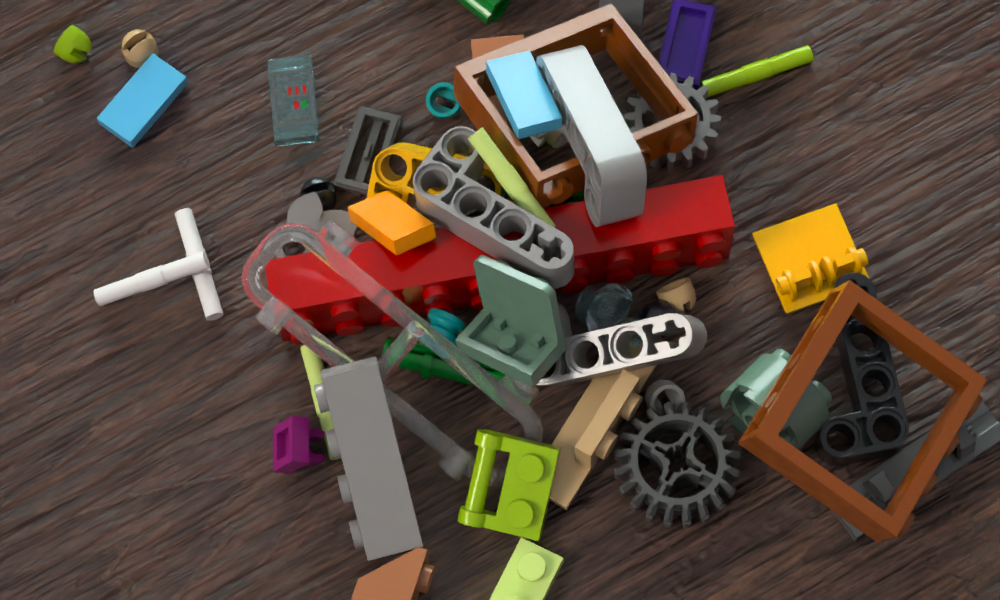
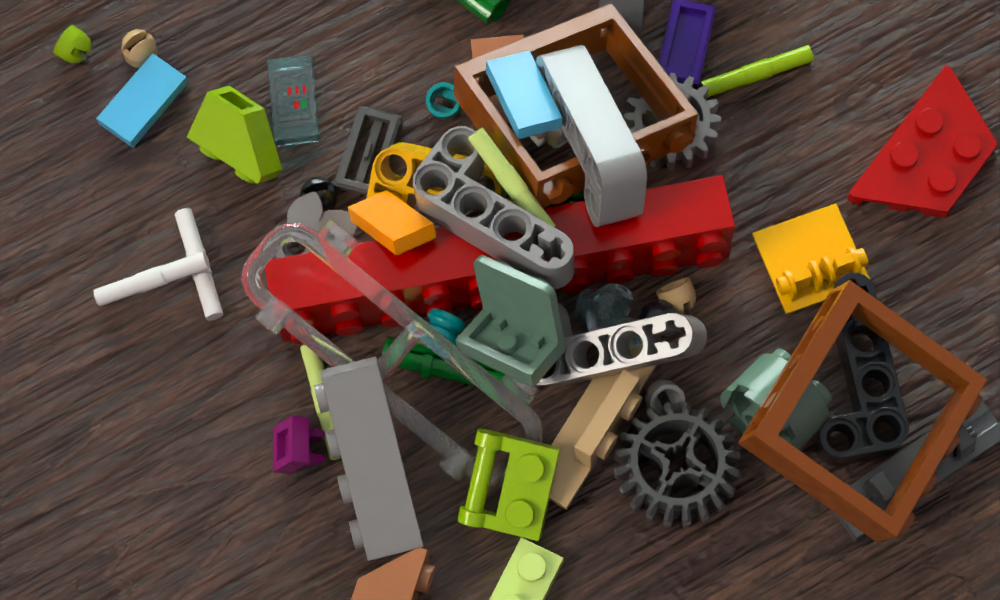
none -> lime slope [187,86,282,184]
none -> red wing [847,65,998,218]

